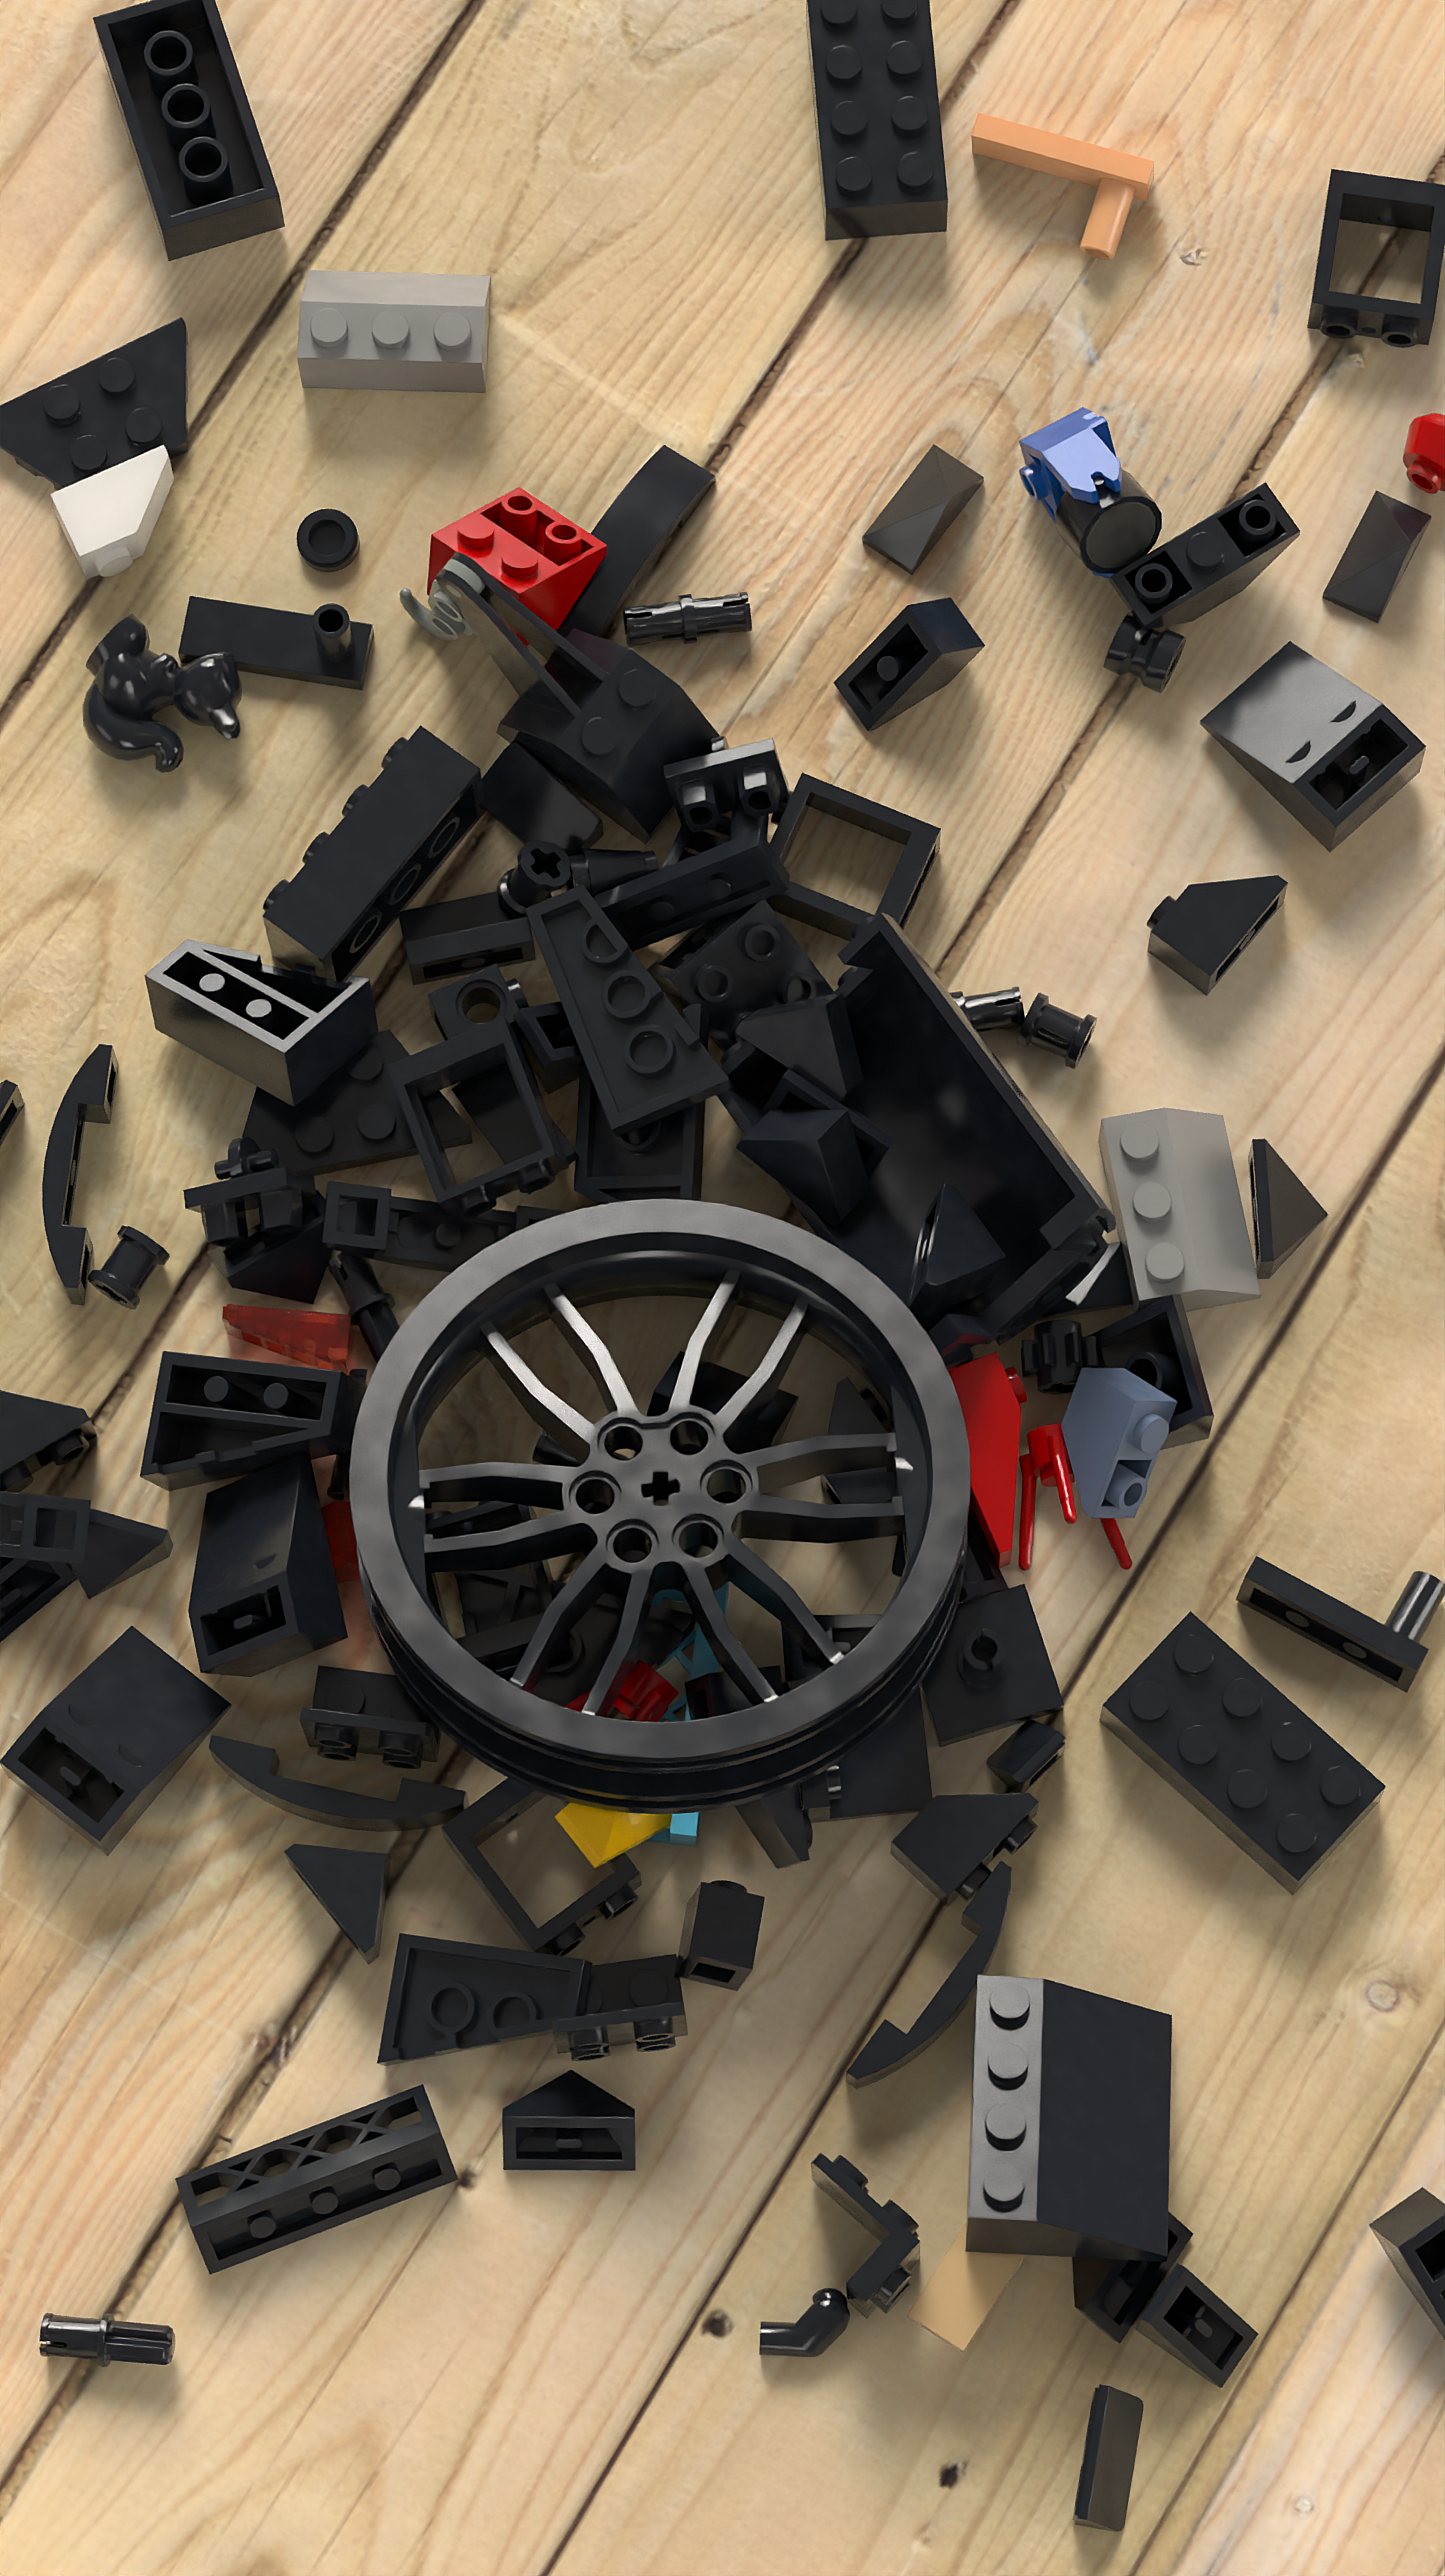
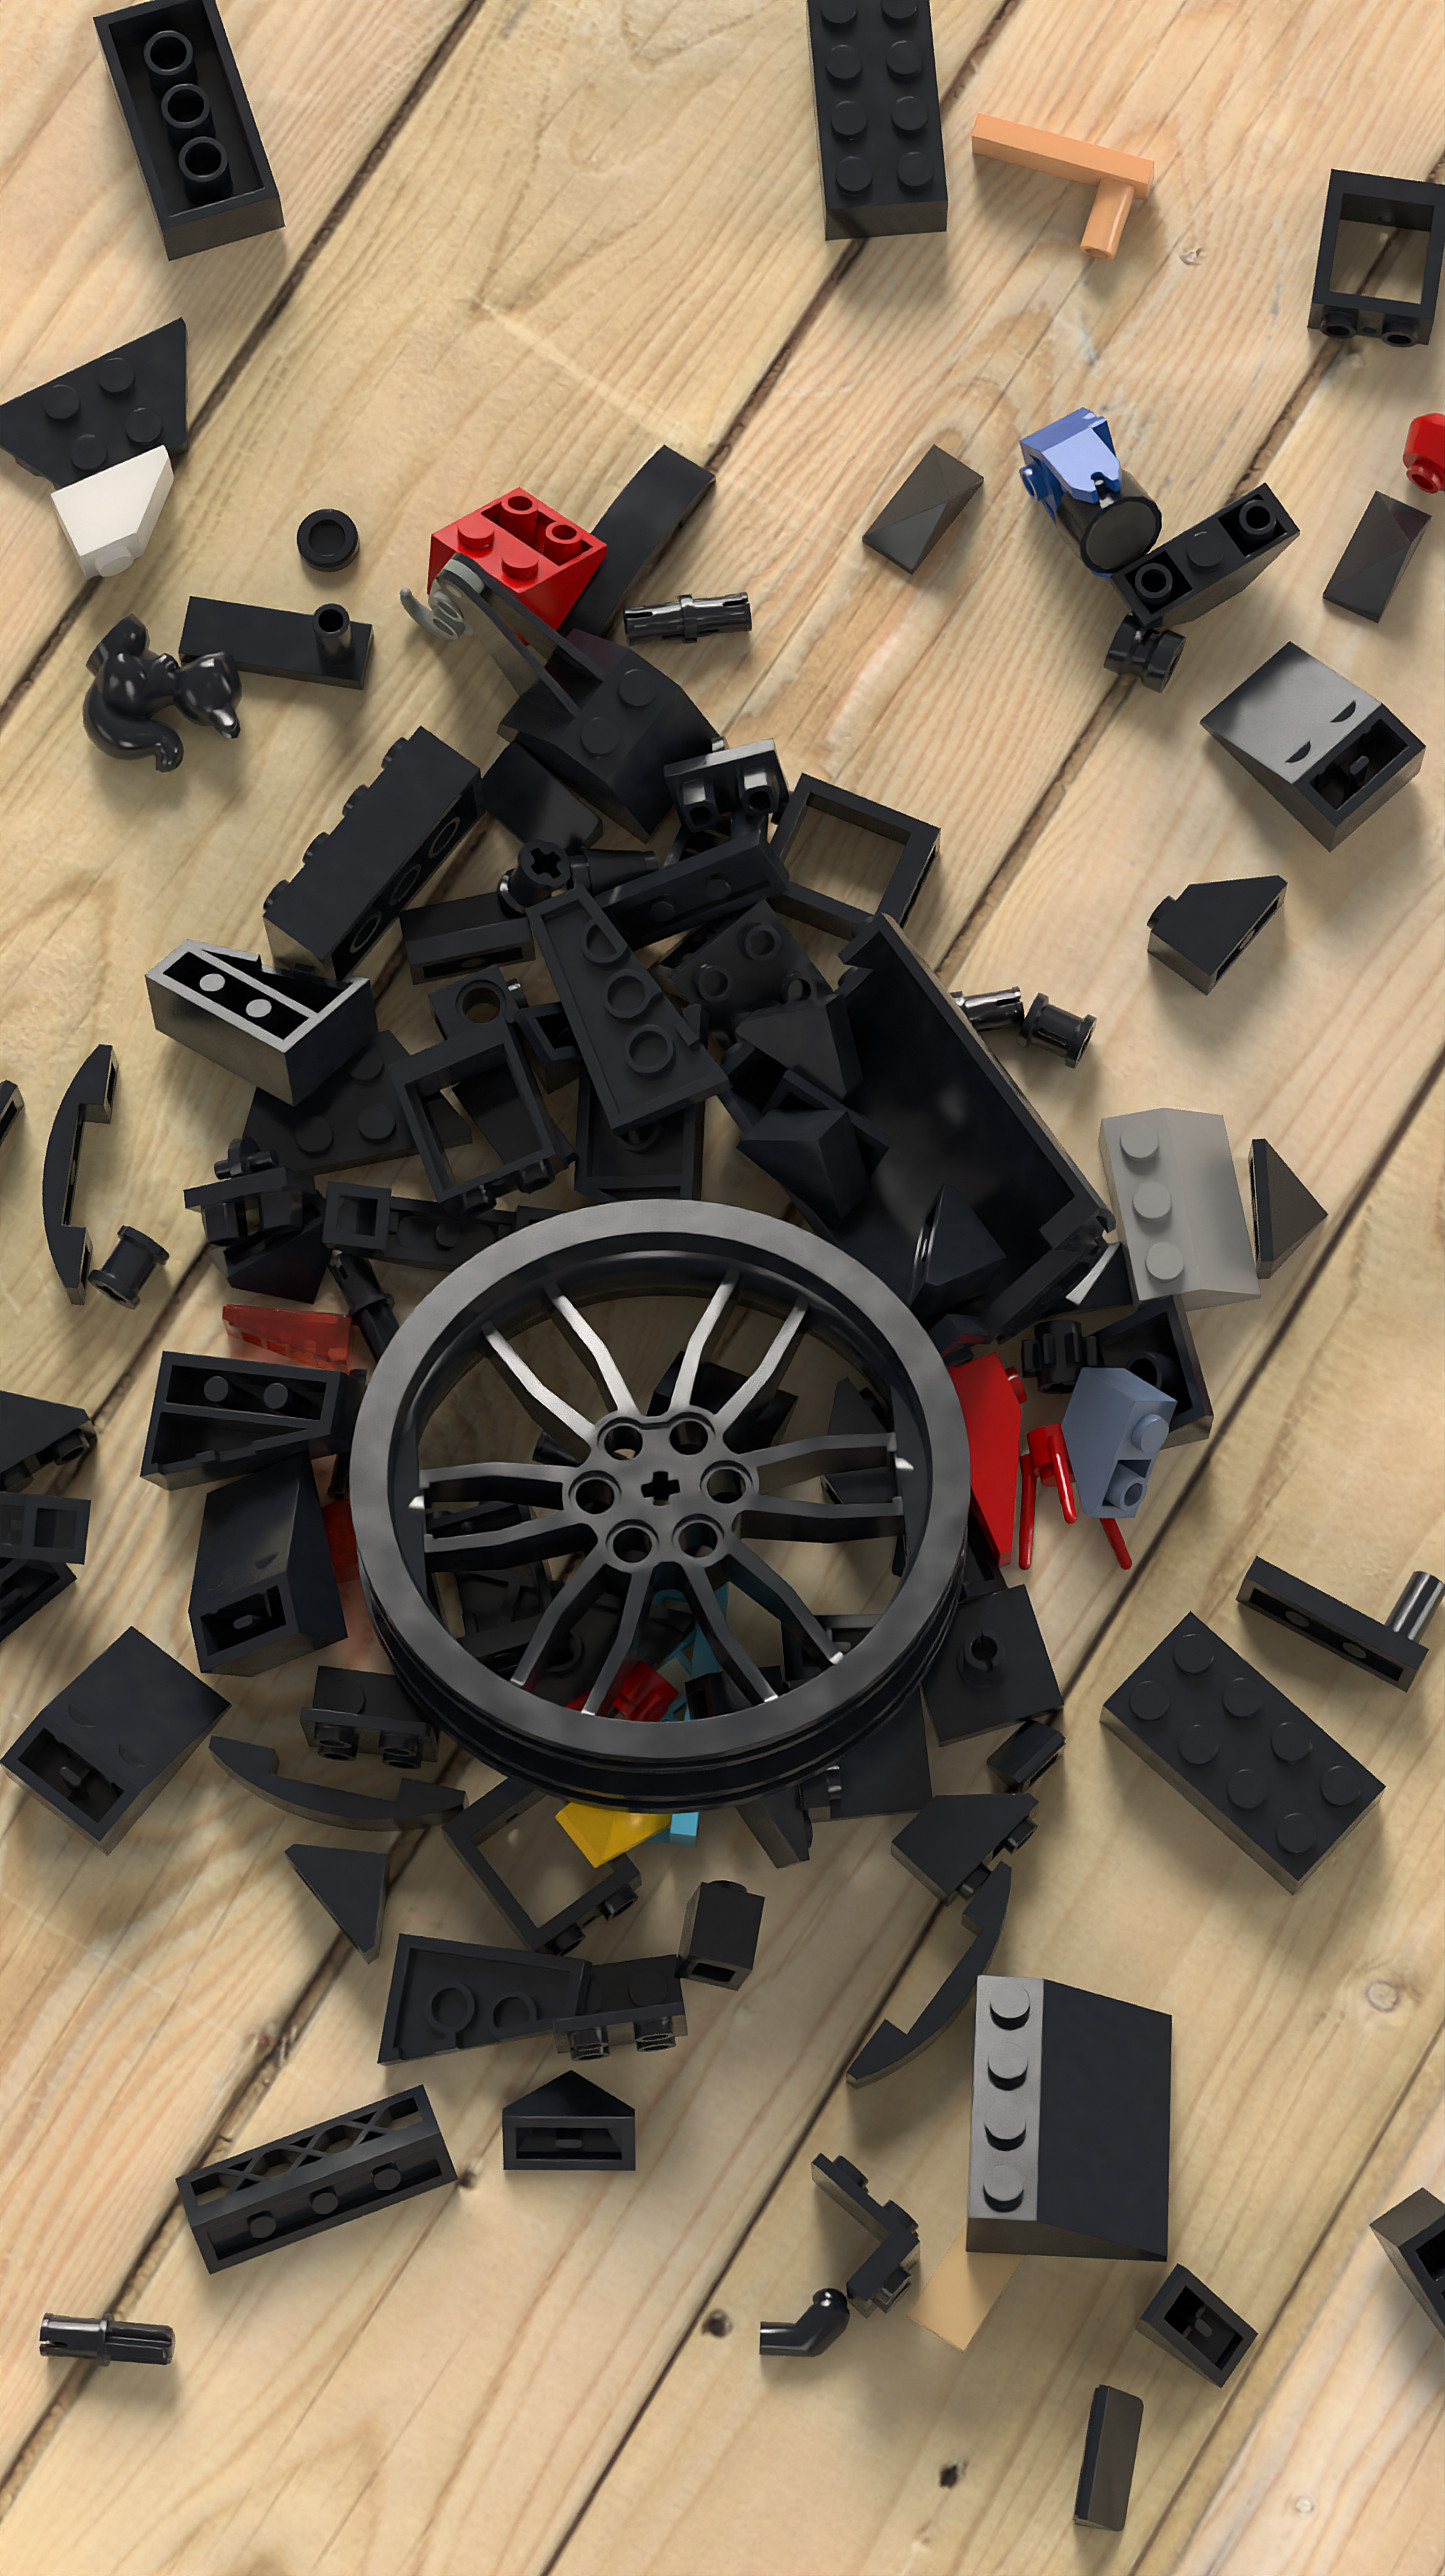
black slope [70,1508,173,1599] -> none
light grey slope [297,270,491,393] -> none
black slope [833,597,985,731] -> none
black slope [1072,2211,1193,2343] -> none

